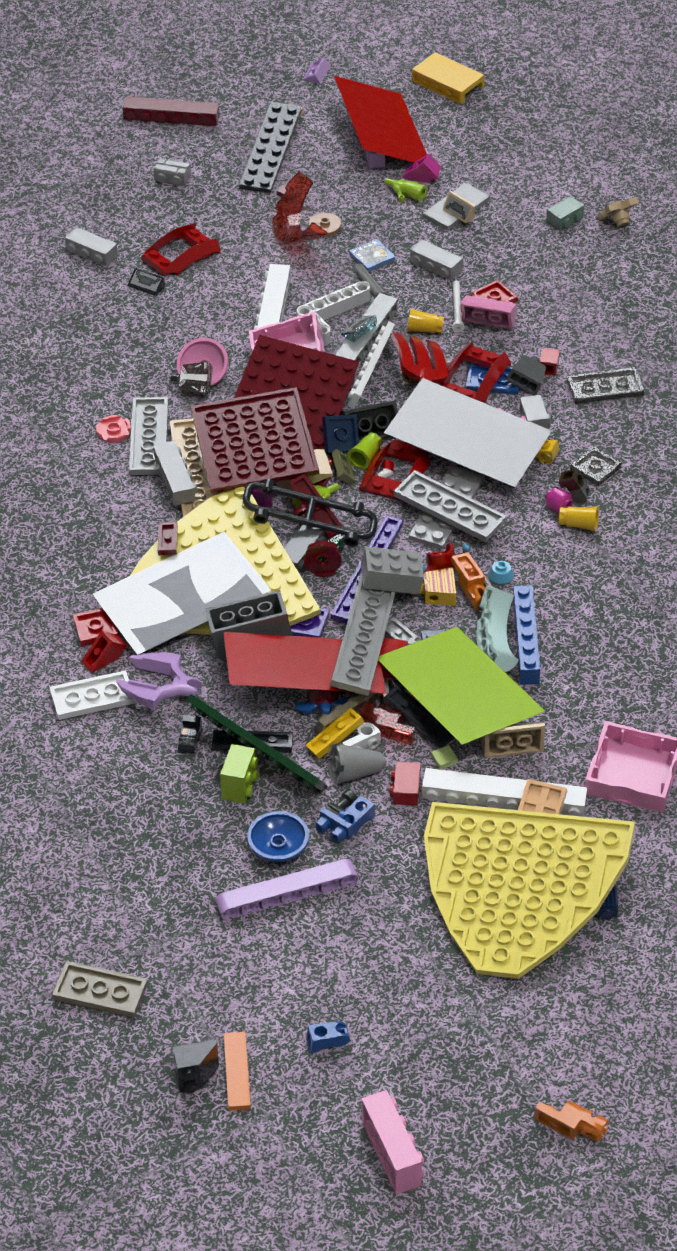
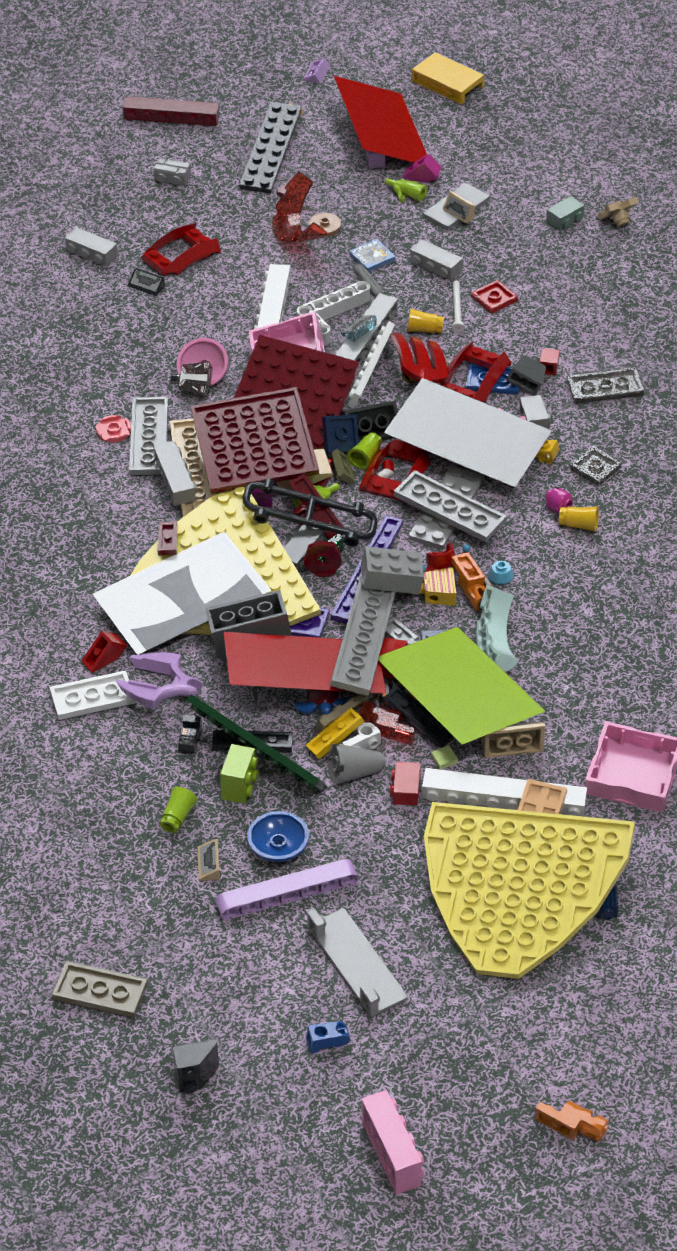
plate [73,608,118,646] -> none
tile [224,1032,251,1111] -> none
blue hips [315,789,375,843] -> none
bright pink slope [460,295,517,330] -> none
brick [513,585,540,685] -> none
dark brown leg [558,468,590,504] -> none
none -> lime plant [159,787,198,833]
none -> slope [197,839,220,881]
none -> bracket [307,908,408,1017]

